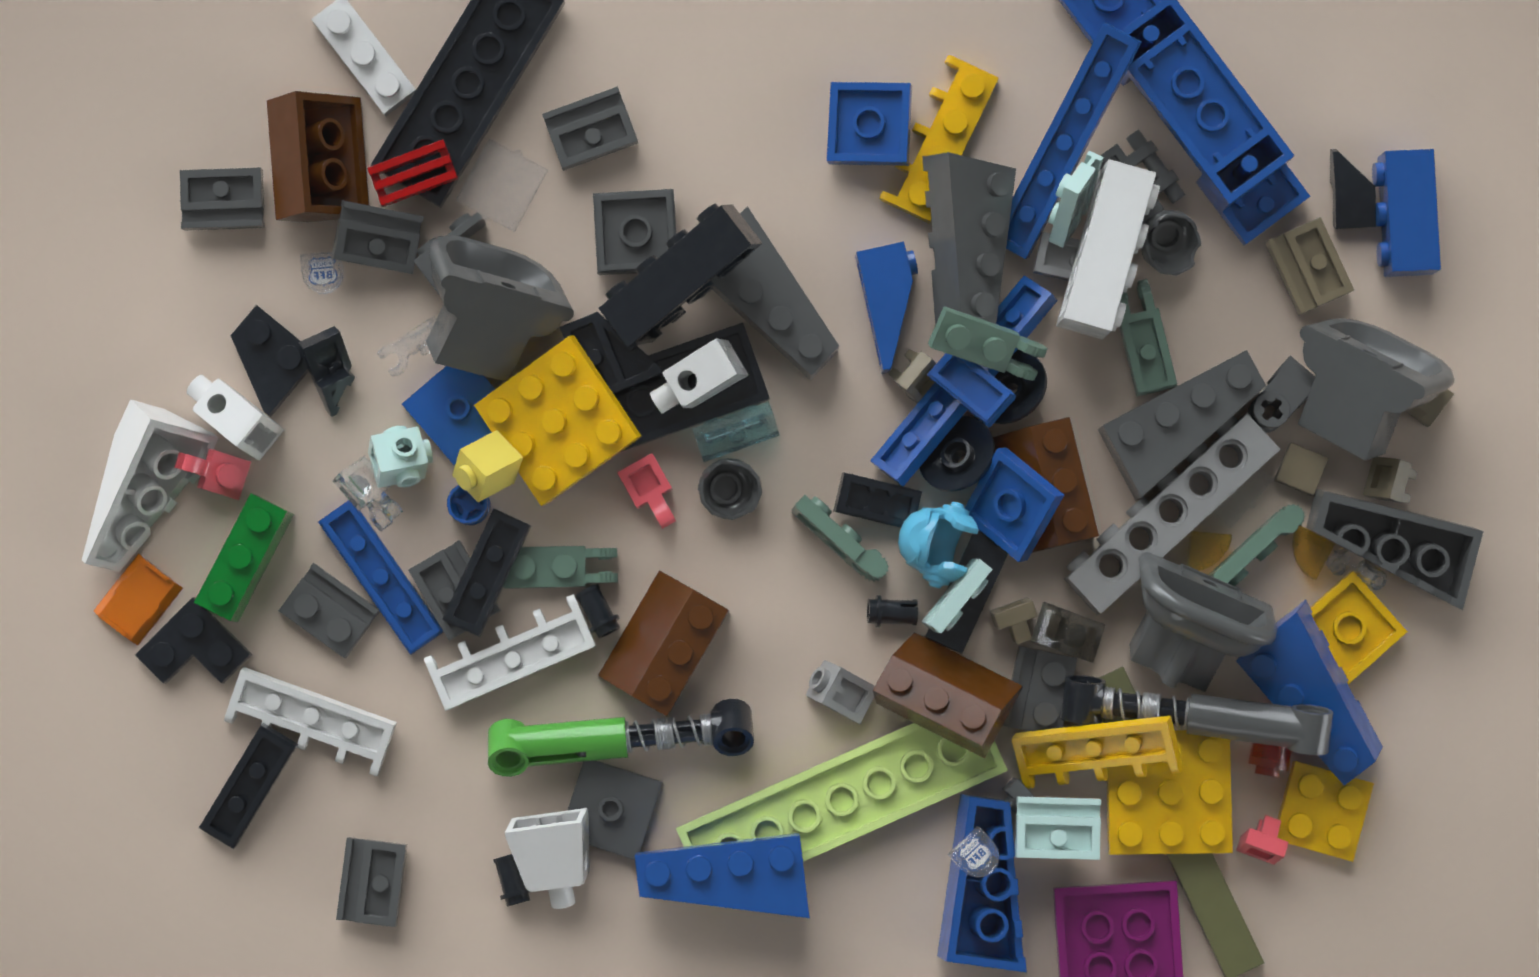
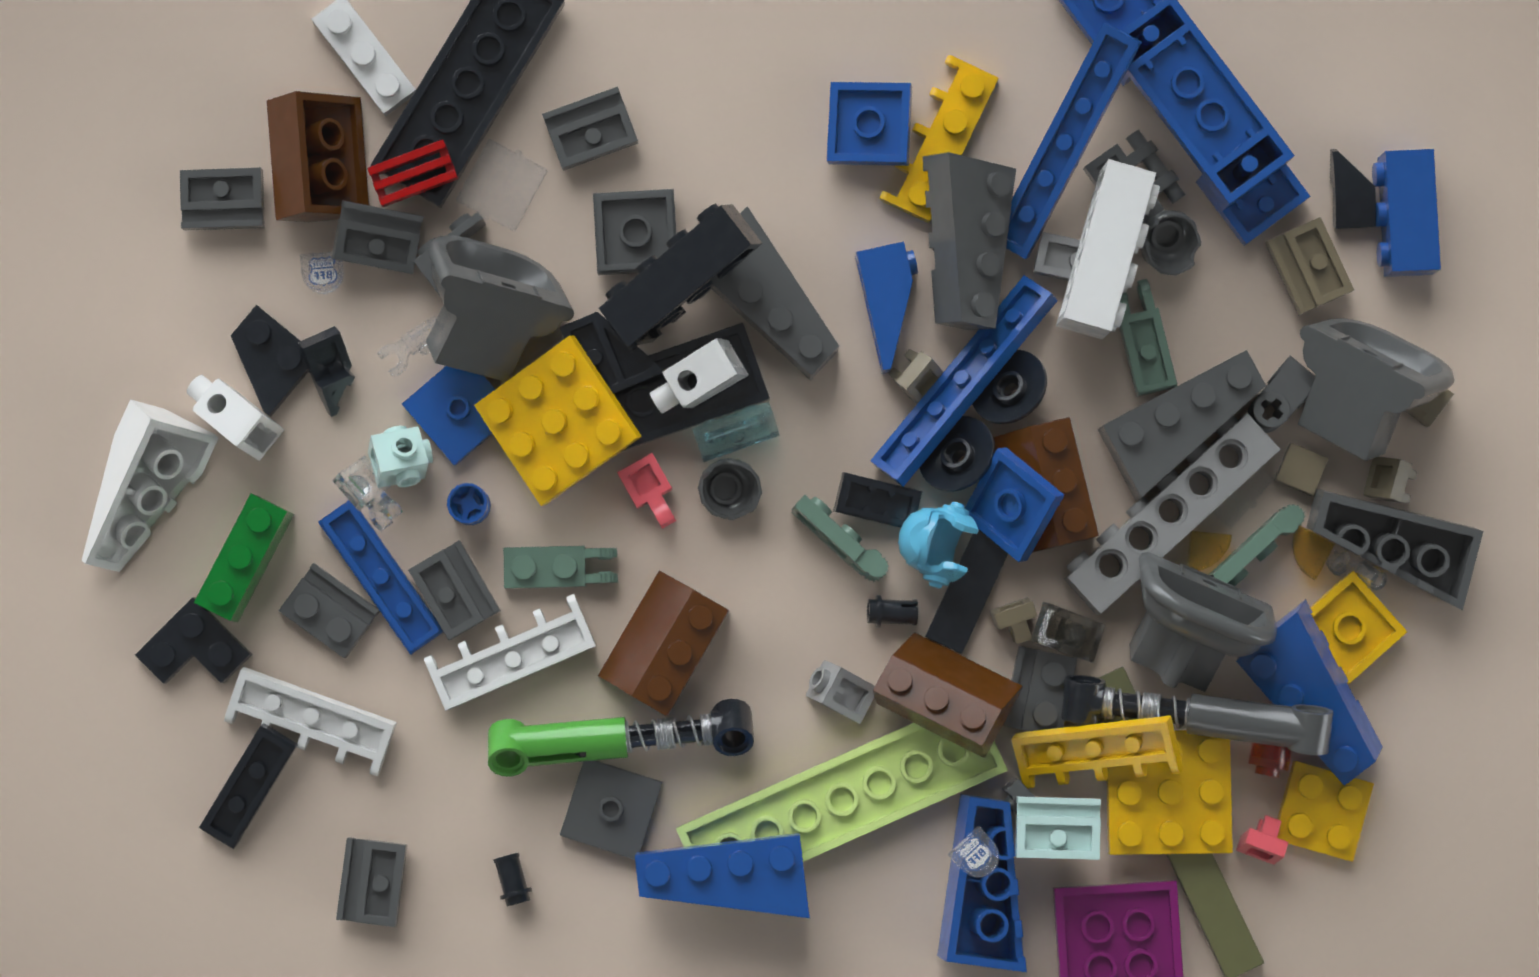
orange piece [93,553,183,645] -> none
coral plate [174,449,251,500] -> none
black tile [442,508,531,637] -> none
light yellow brick [452,430,523,502] -> none
white torso [505,808,590,909] -> none
black pin [575,584,620,639] -> none
light aqua plate [921,559,993,634] -> none
blue tile [927,353,1016,428] -> none
sand green hinge [928,307,1048,381] -> none
light aqua plate [1048,151,1104,248] -> none

